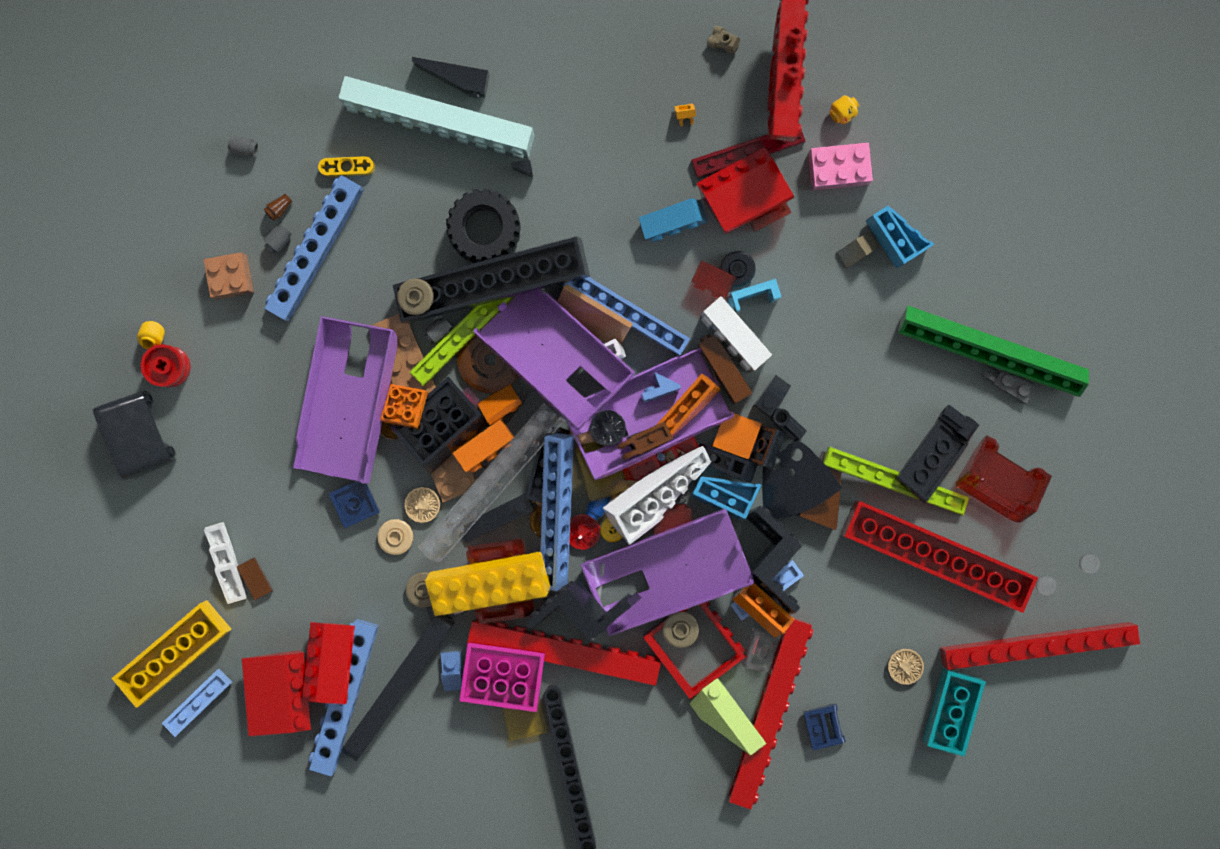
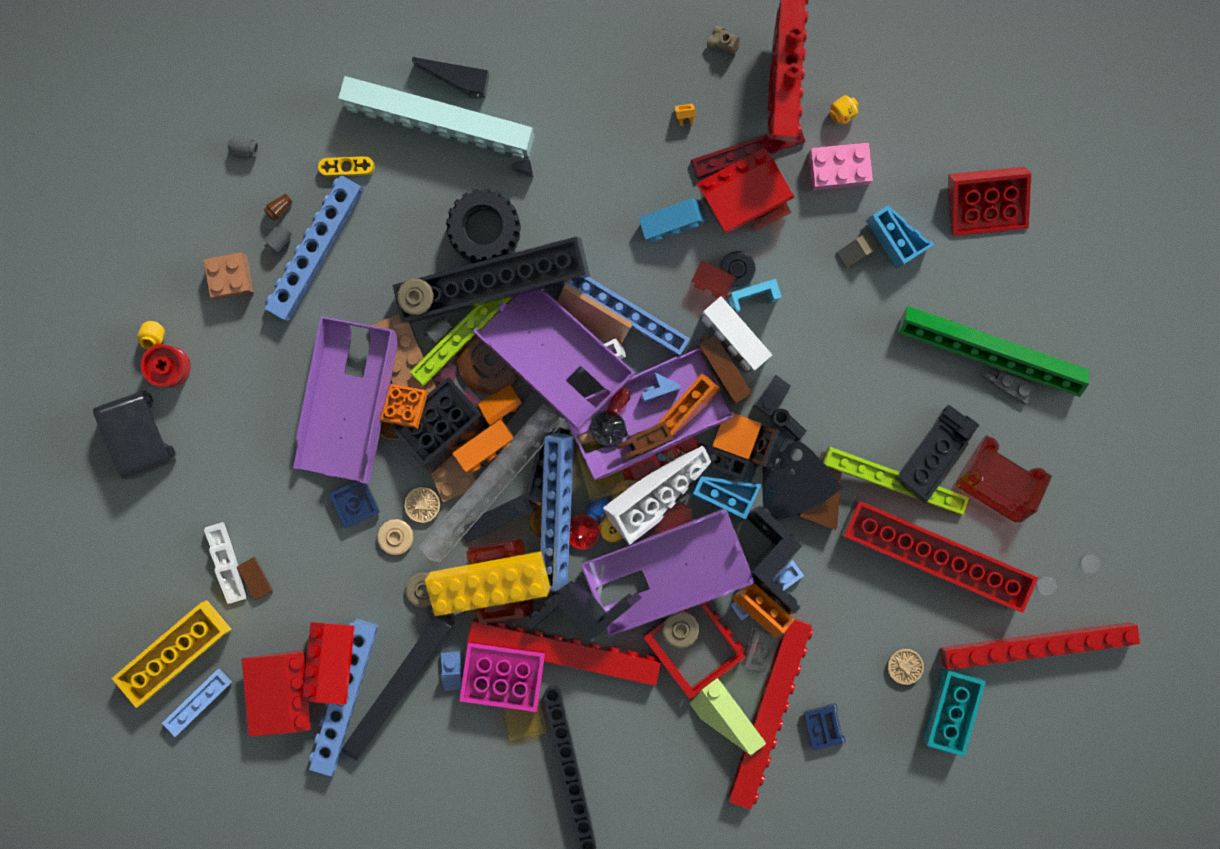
none -> clear pink plate [434,353,458,382]
none -> clear red cone [607,387,631,416]
none -> red slope [948,166,1031,236]

